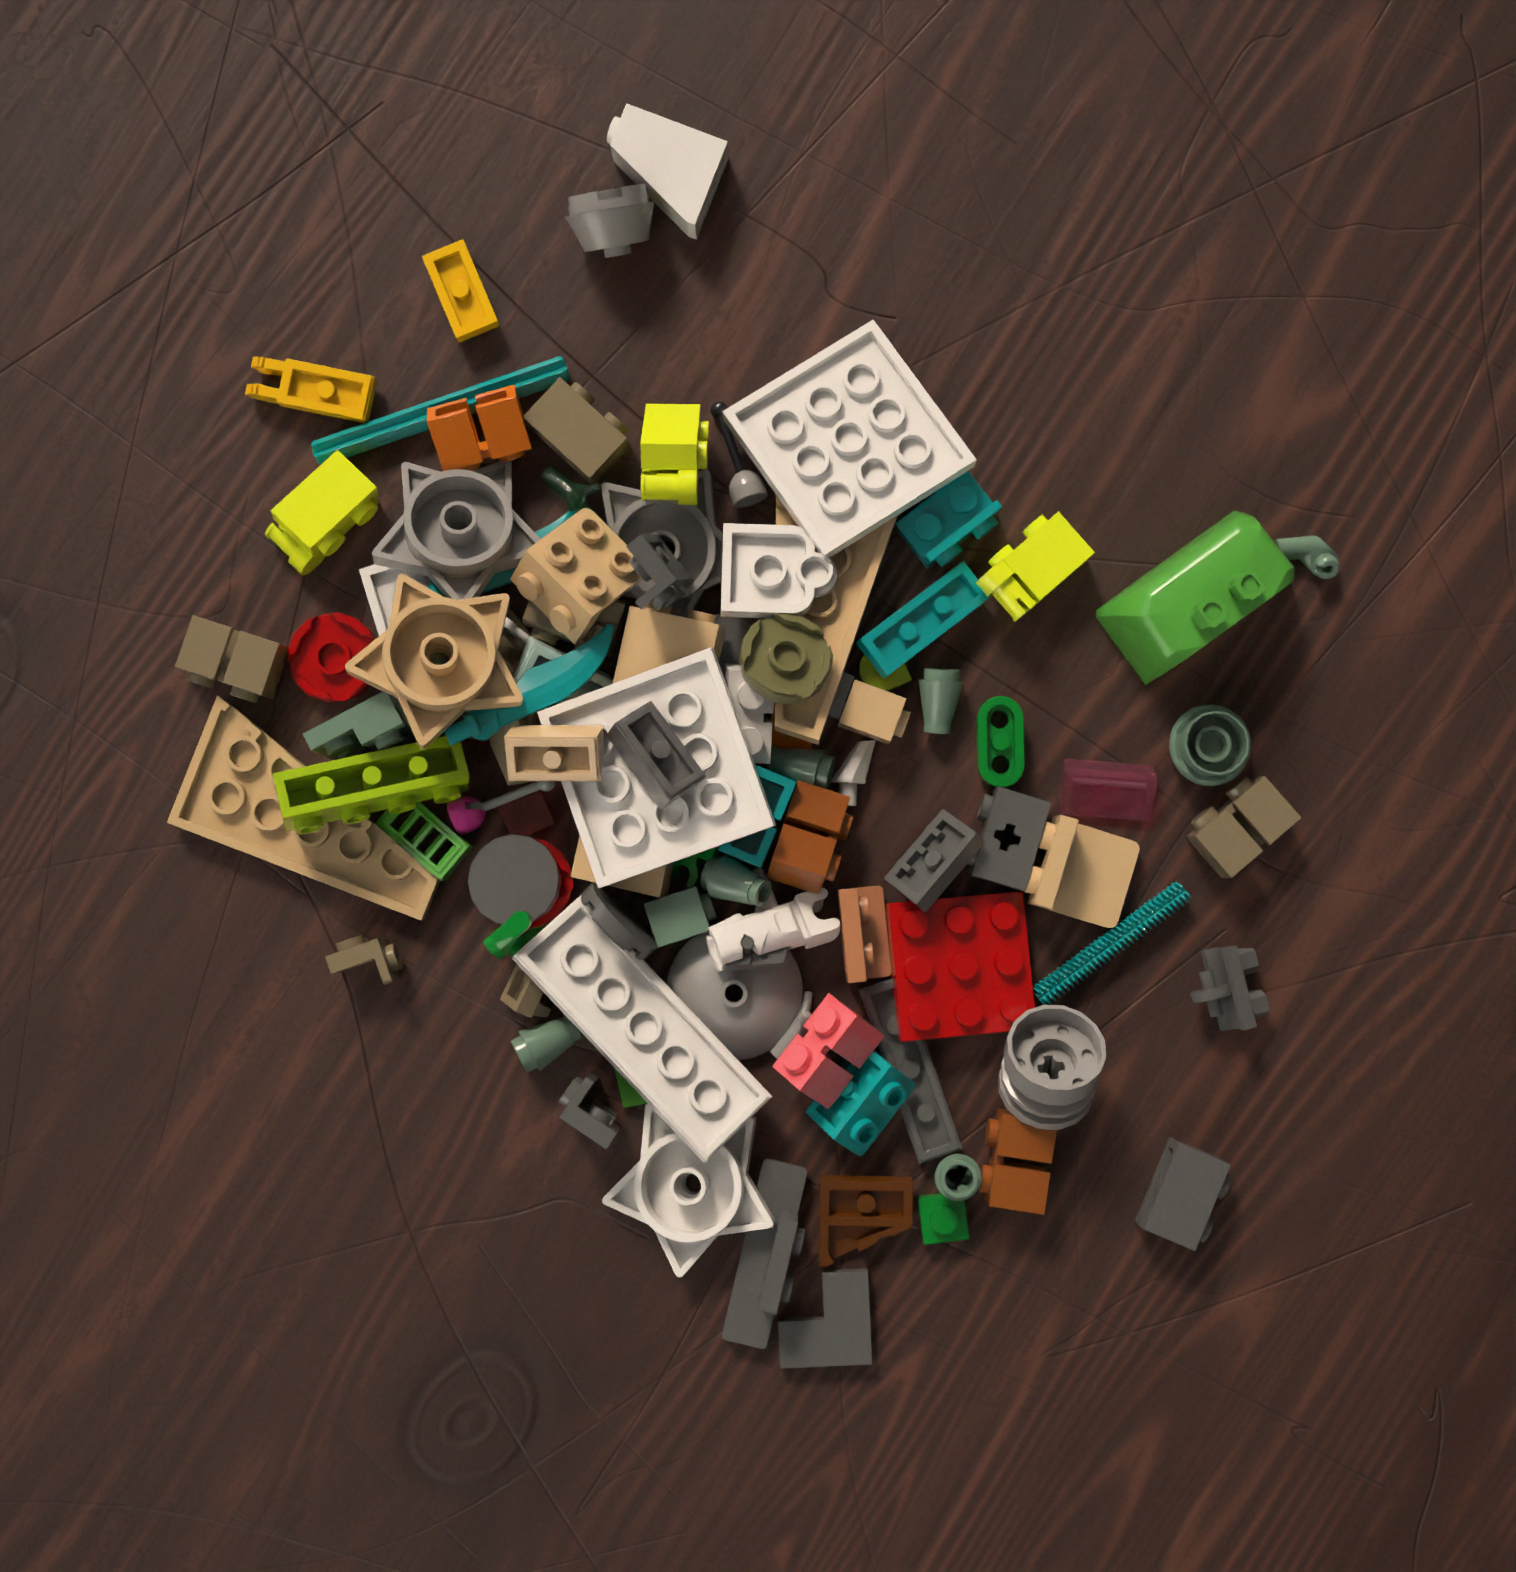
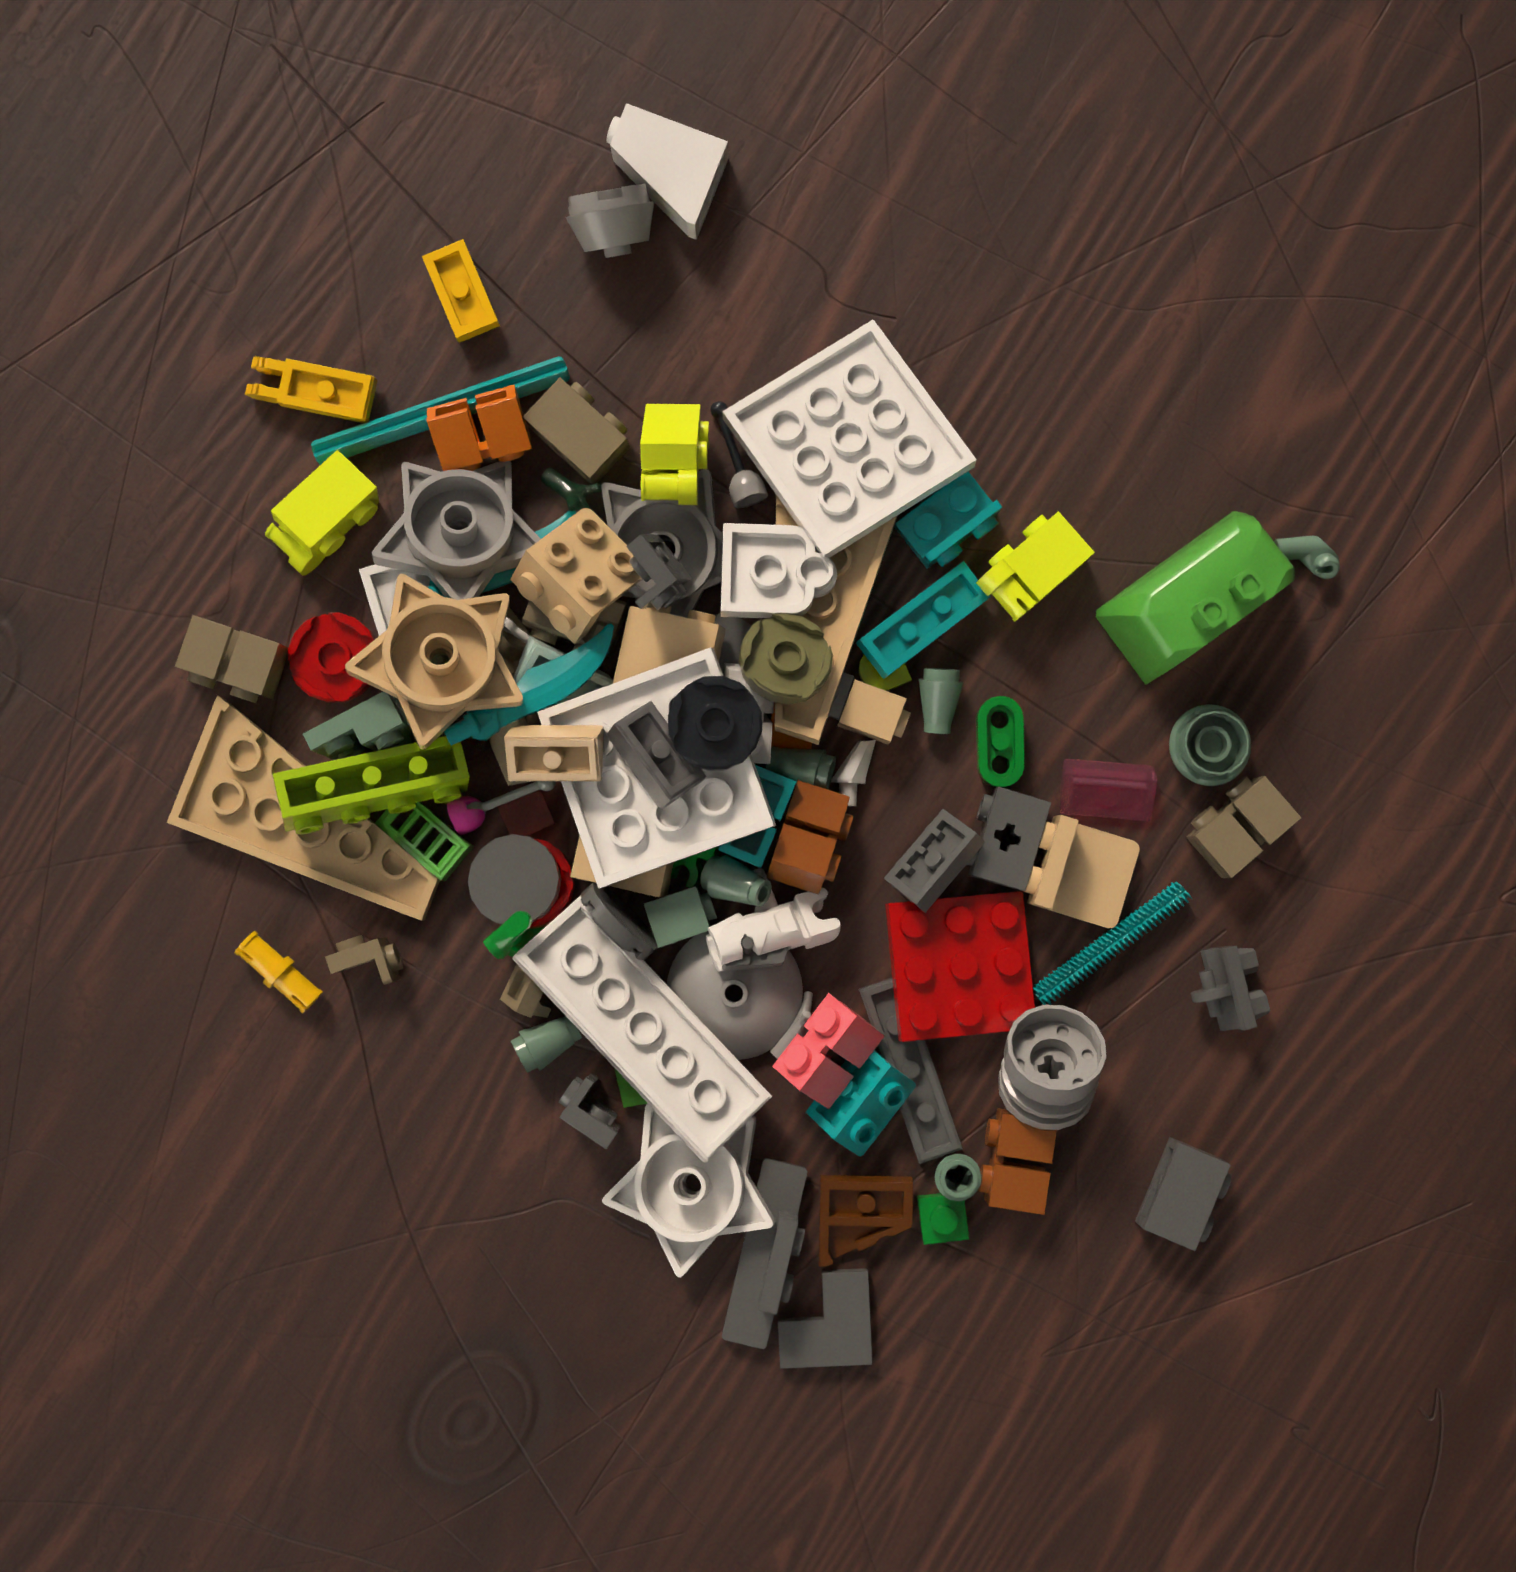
nougat bracket [837,885,892,983] -> none
none -> yellow pin [234,931,323,1014]
none -> black tile [668,676,762,771]

